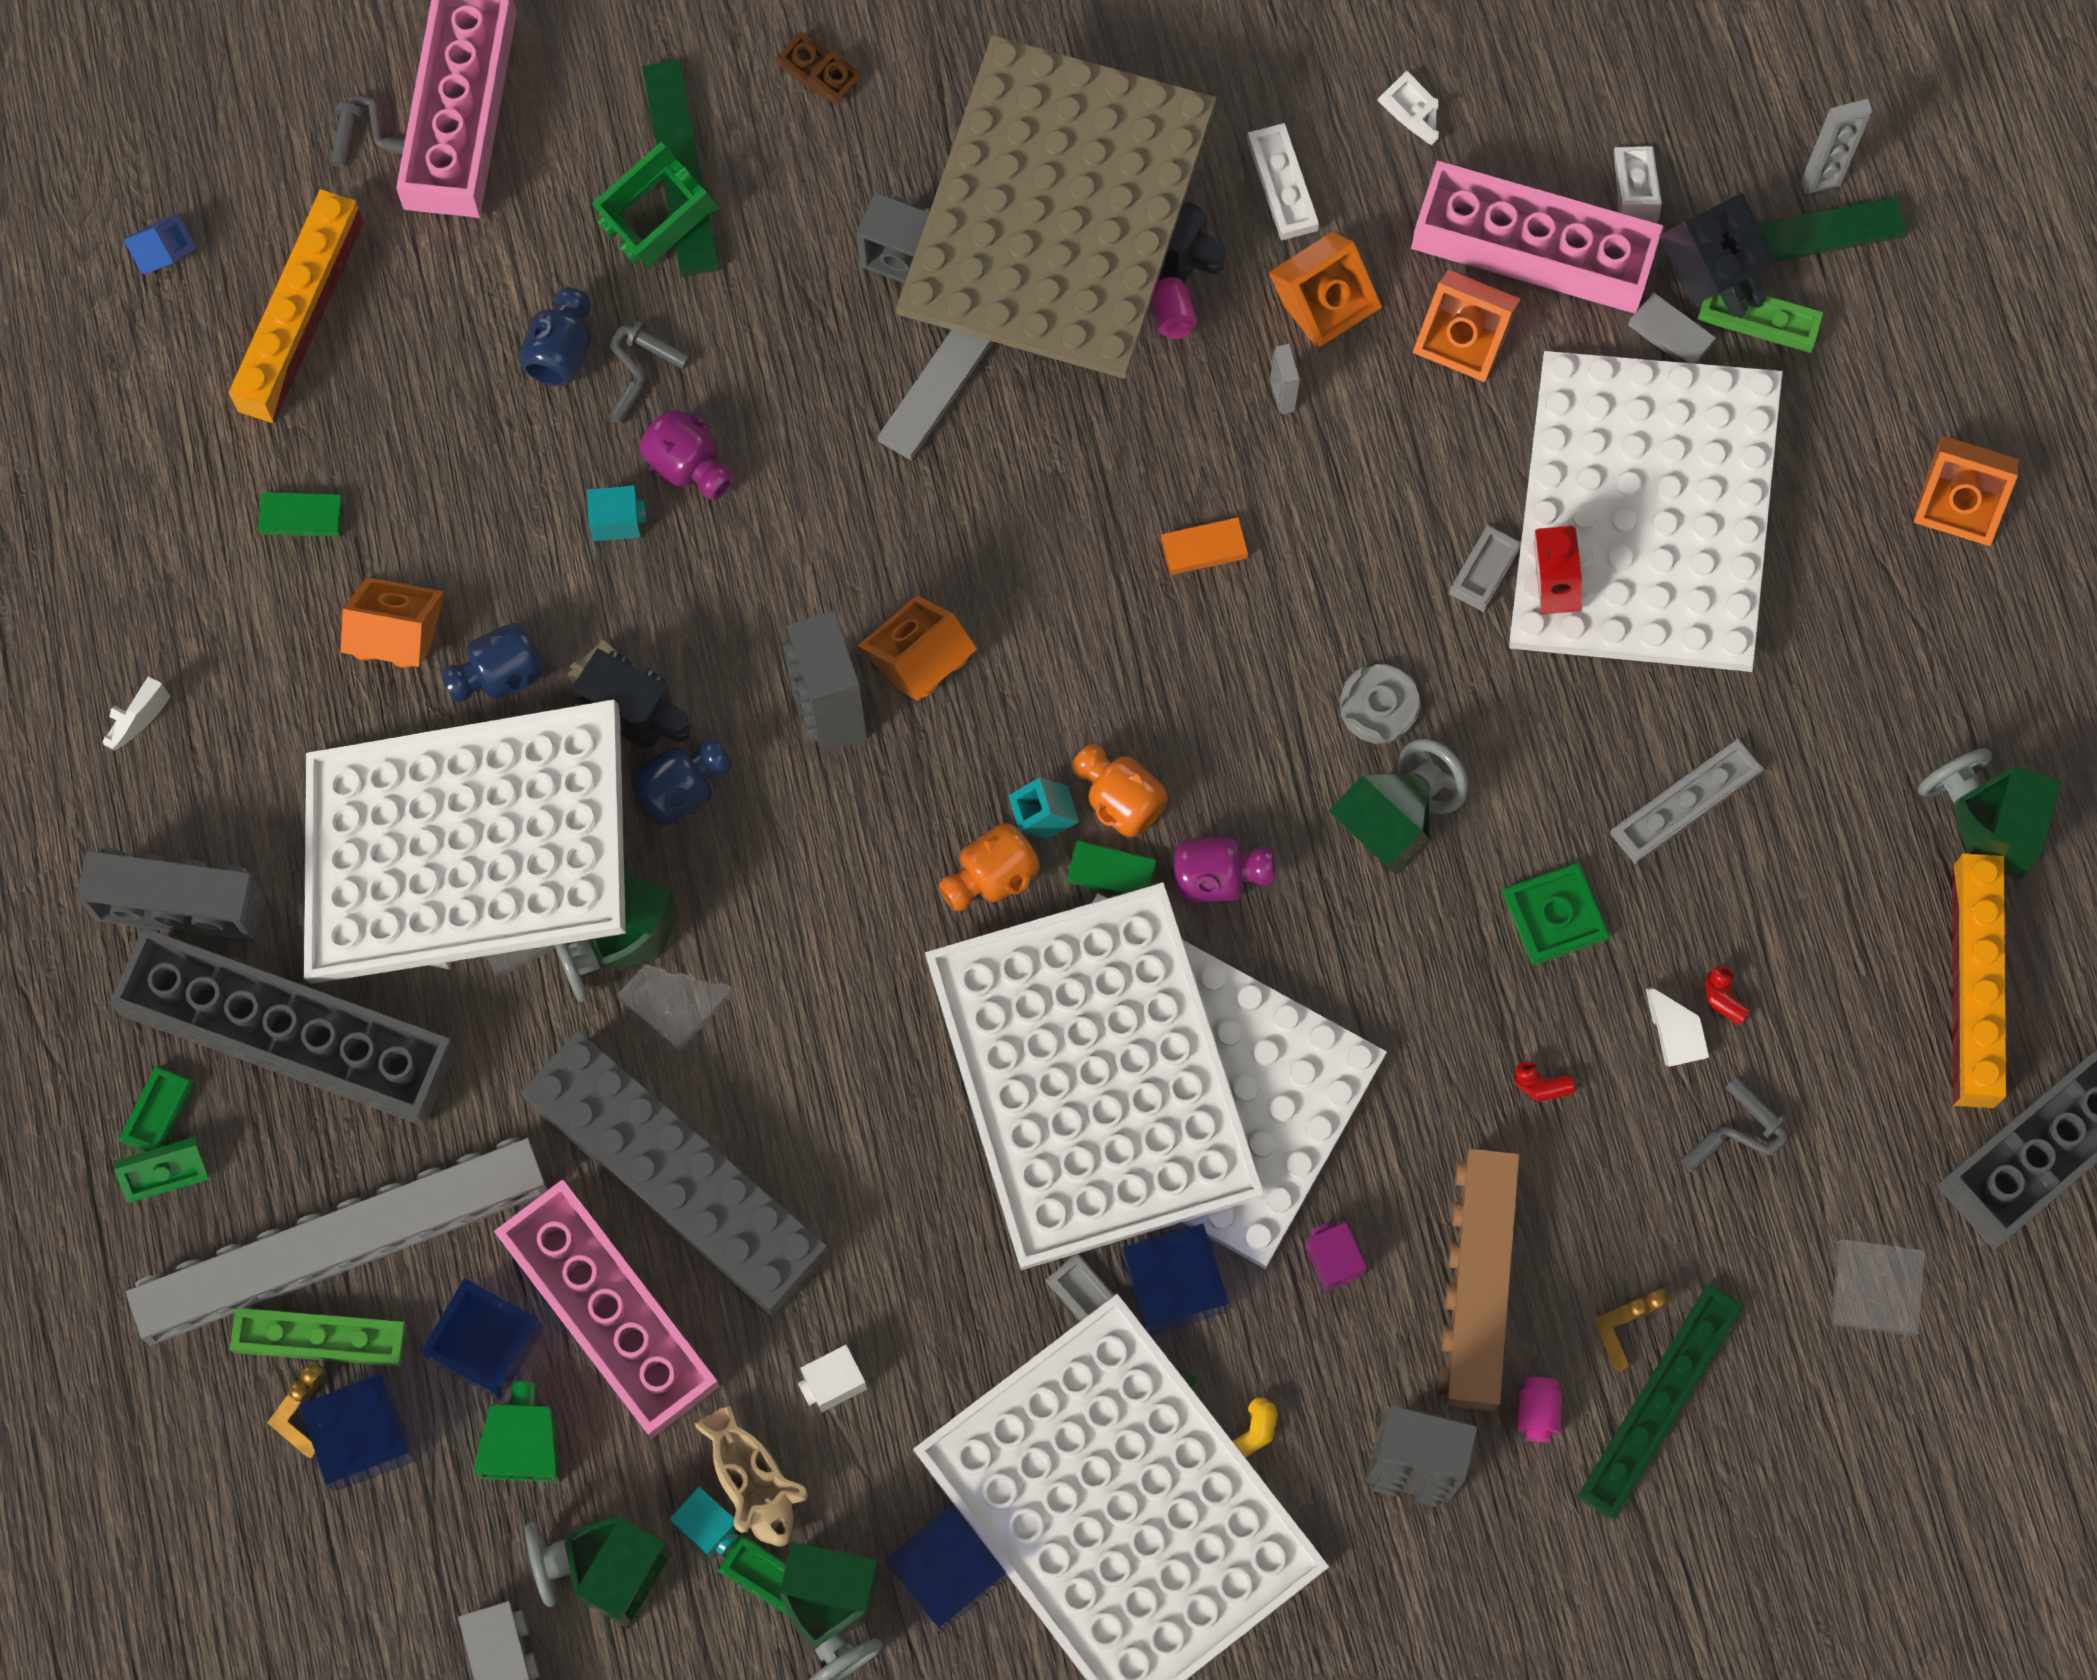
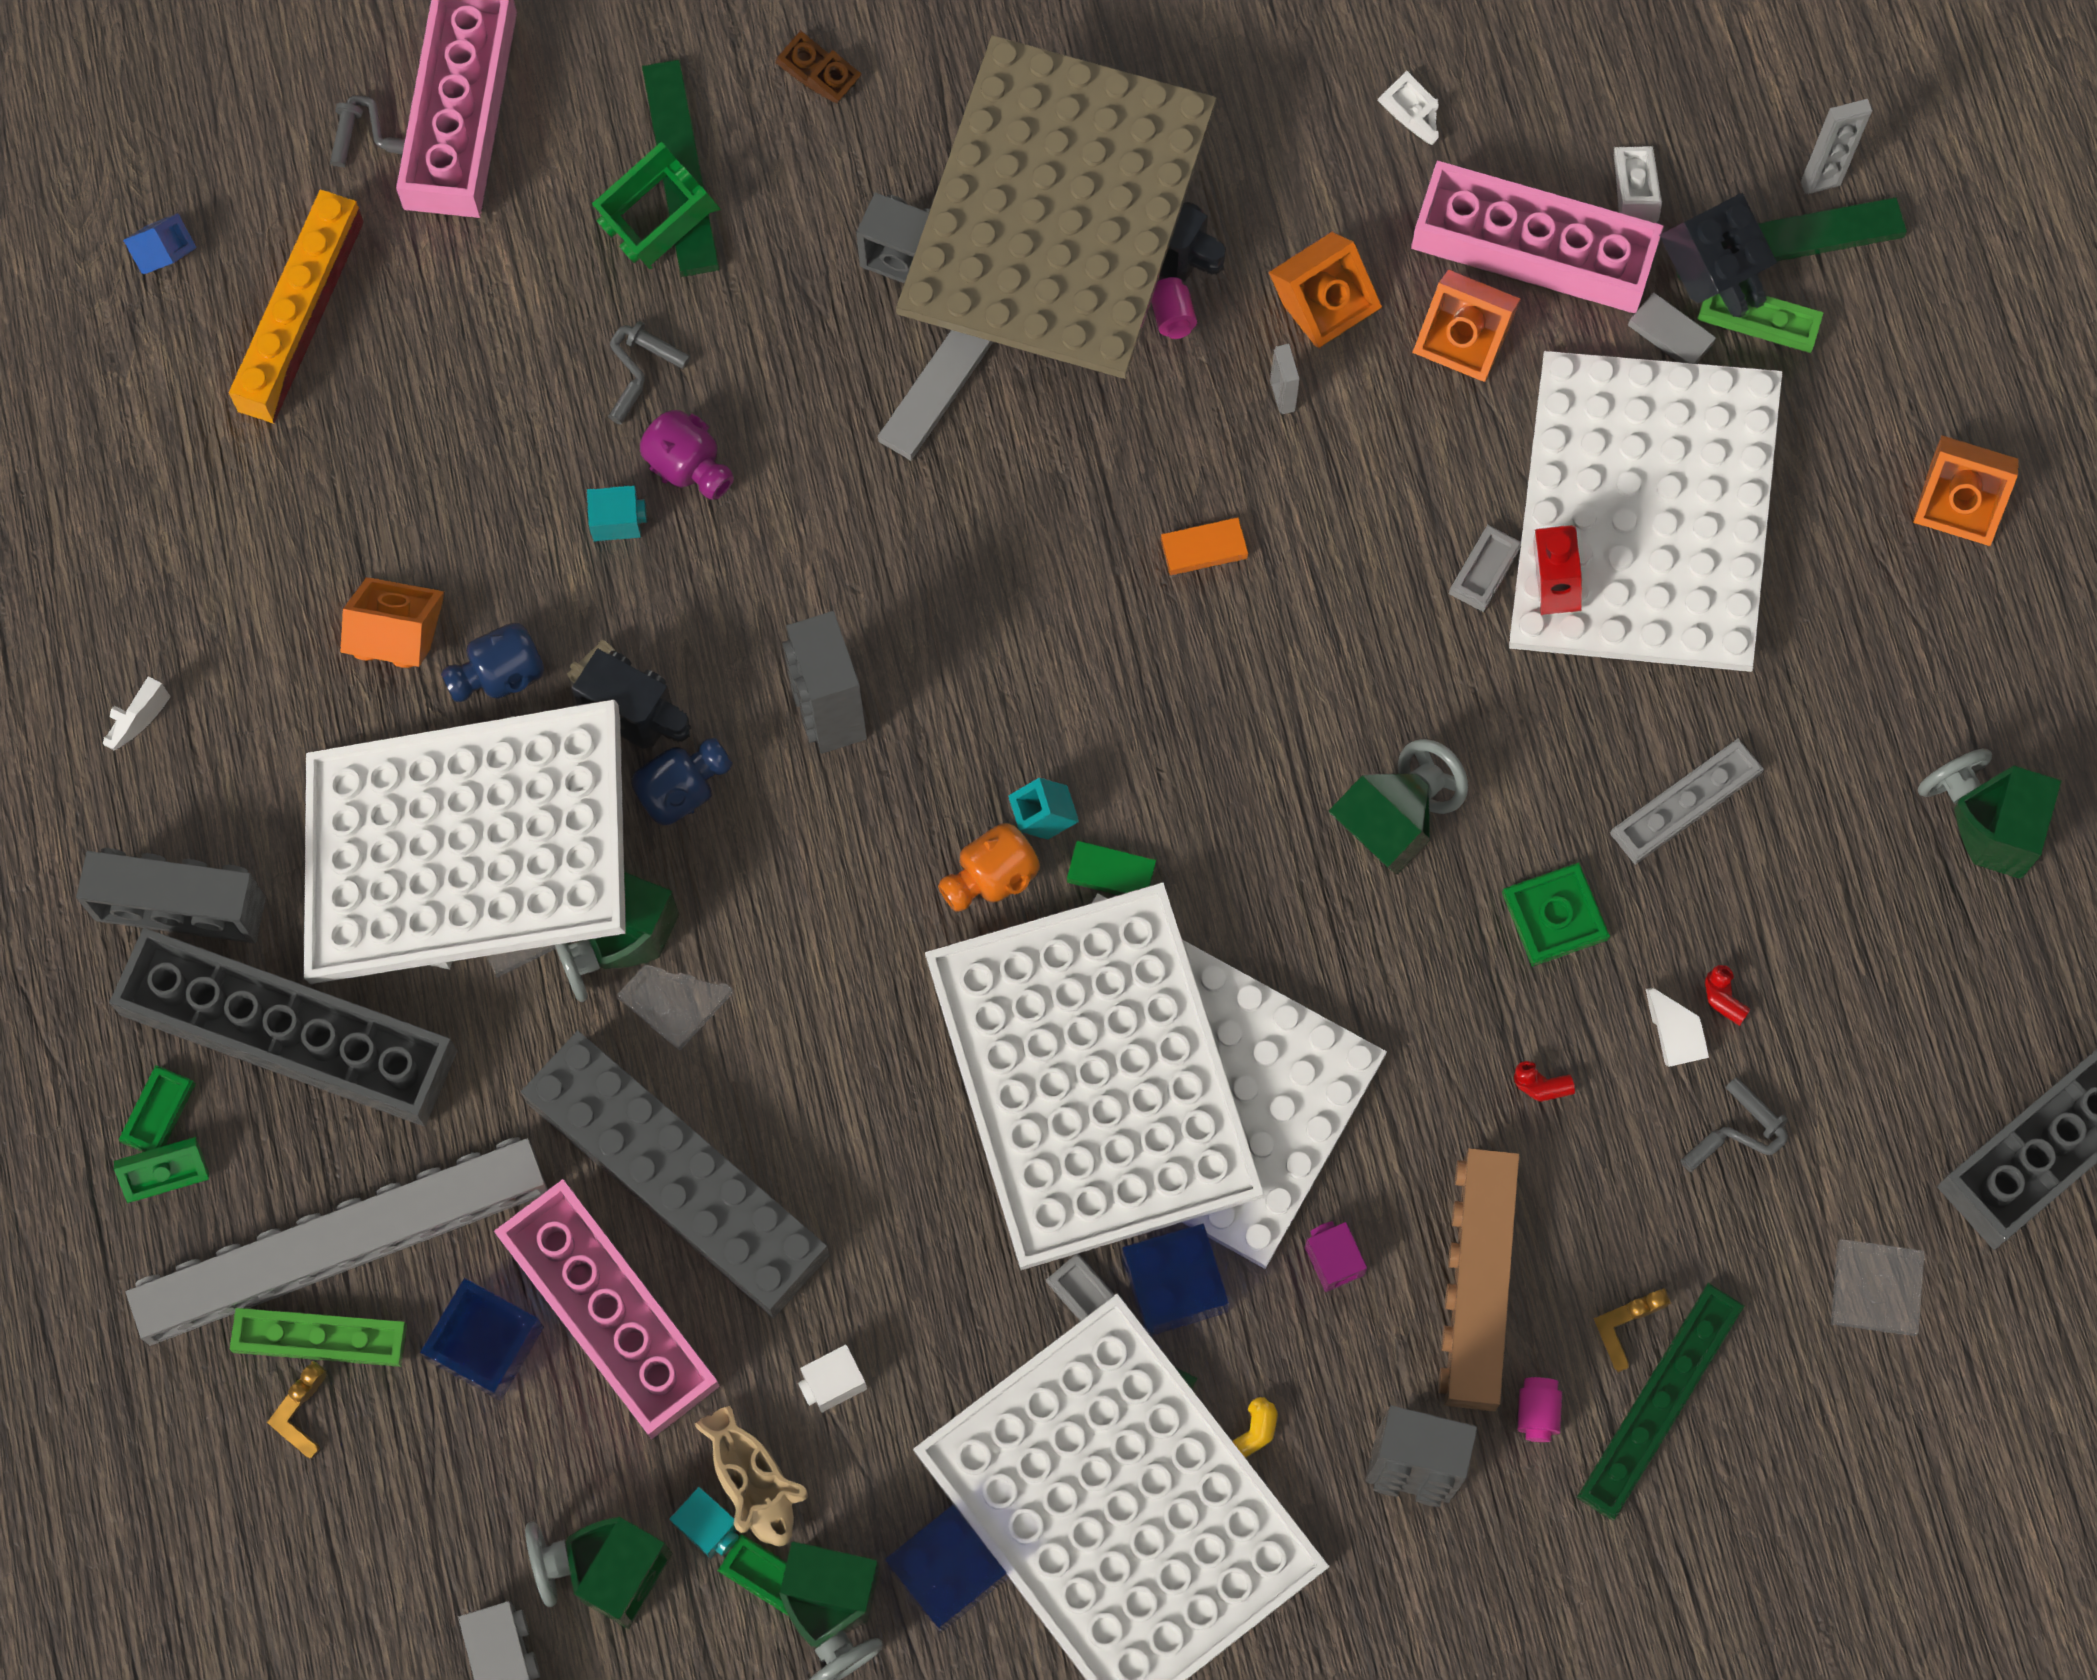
green tile [258,492,343,537] -> none
clear blue piece [299,1374,416,1492] -> none
green torso [473,1381,561,1482] -> none
dark blue piece [519,287,591,386] -> none
orange slope [858,595,977,701] -> none
orange piece [1071,743,1168,837] -> none
magenta piece [1174,836,1275,904] -> none
white plate [1247,123,1319,240] -> none
light grey tile [1340,664,1421,744] -> none
light orange brick [1952,854,2006,1108] -> none

